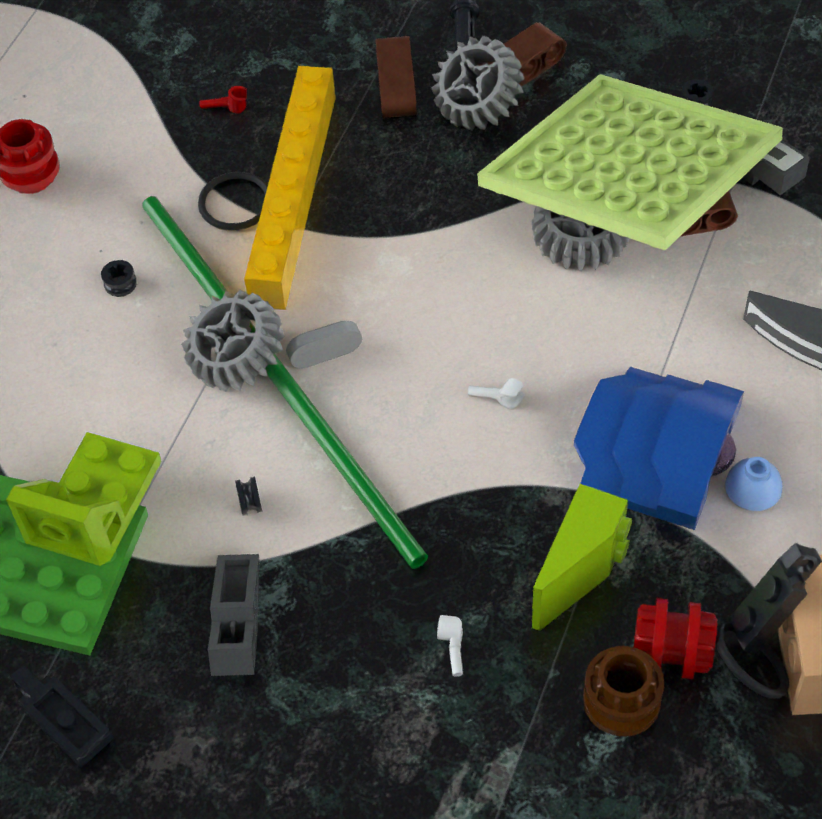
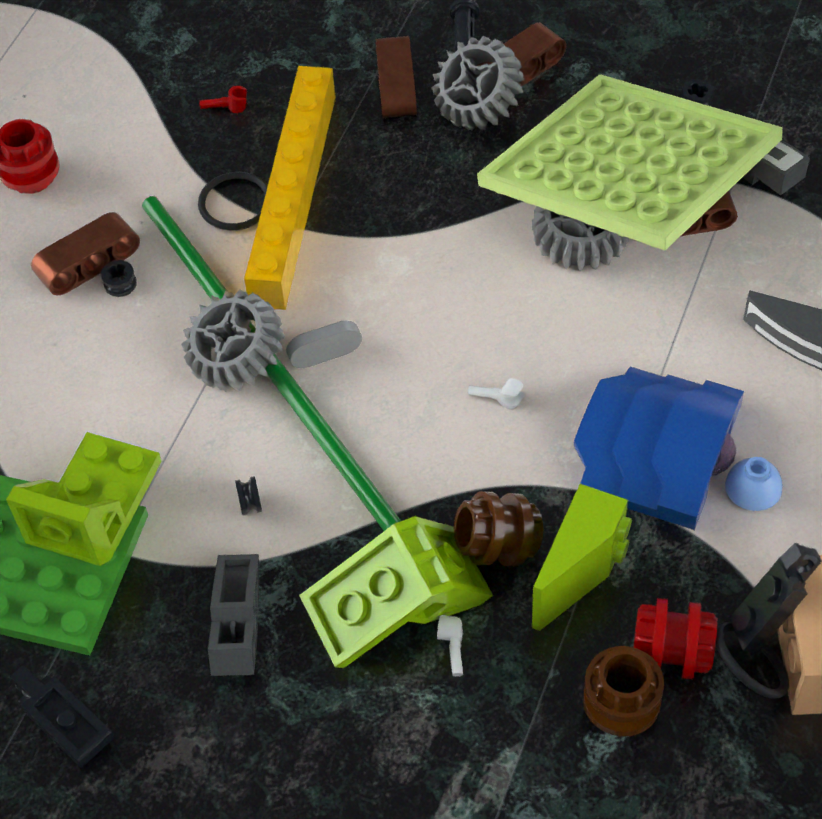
none -> copper beam [31,212,140,296]
none -> lime bracket [299,516,493,668]
none -> reddish brown piece [454,491,543,567]

